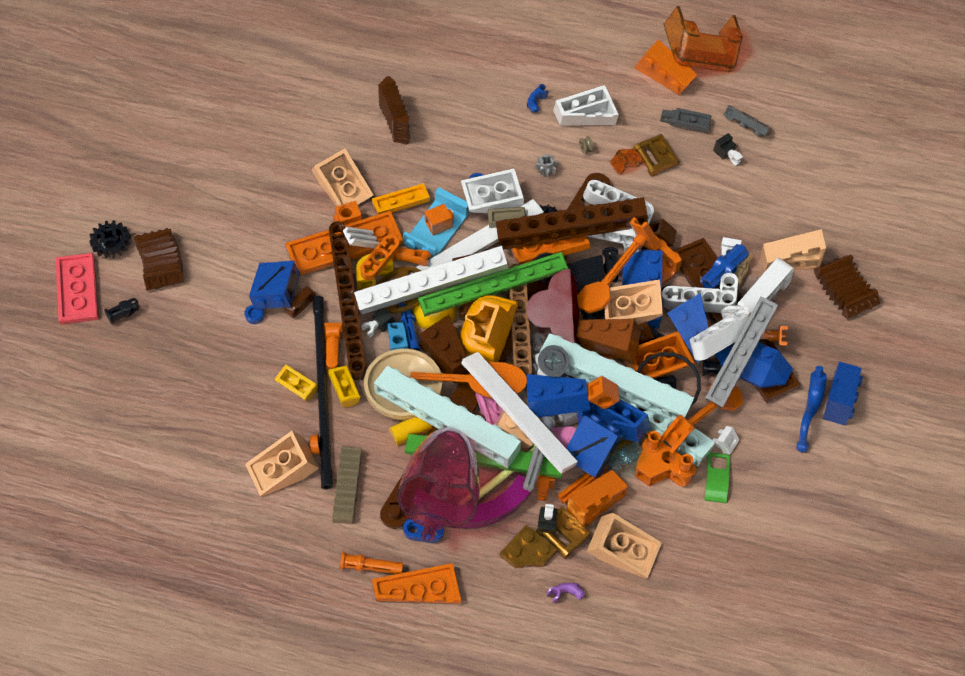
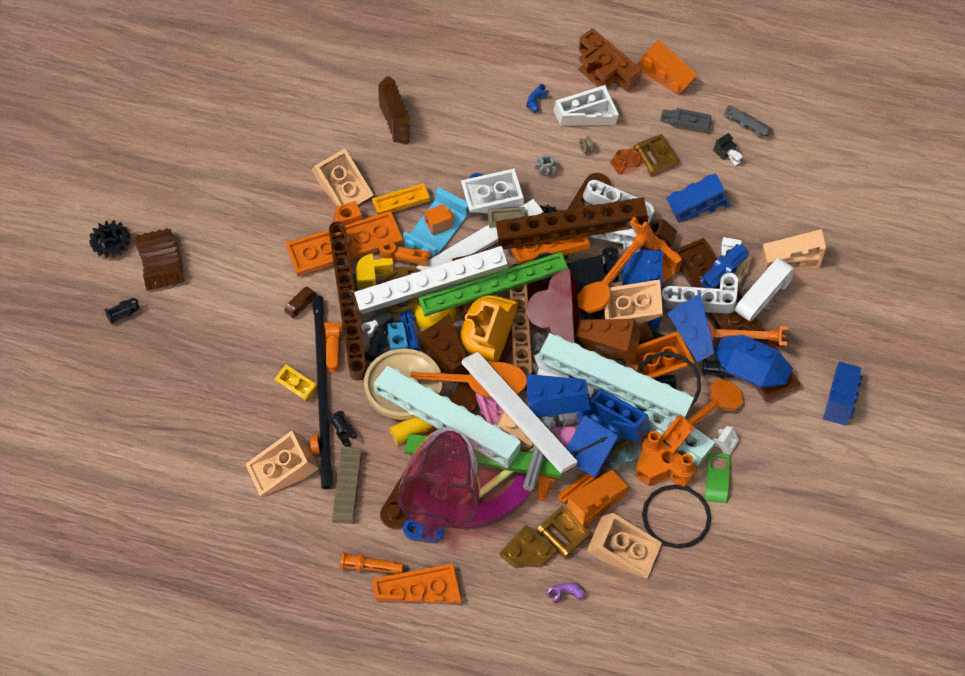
coral tile [55,253,99,325] -> none
blue tile [245,305,264,324] -> none
blue brick [249,260,300,309] -> none
yellow brick [328,365,360,407] -> none
white tile [343,227,379,249] -> none
orange beam [360,235,399,281] -> none
pearl dark grey piece [537,504,558,534] -> none
black gear [538,345,570,377] -> none
orange brick [587,376,619,410] -> none
clear orange windscreen [663,6,743,72] -> none
white beam [690,305,751,360] -> none
light grey plate [705,296,778,408] -> none
blue animal [796,366,827,452] -> none
reddish brown piece [814,254,880,319] -> none
none -> black piece [328,411,357,447]
none -> black piece [365,328,388,362]
none -> dark orange piece [578,28,642,92]
none -> black piece [642,485,711,548]
none -> blue wedge [666,173,731,223]

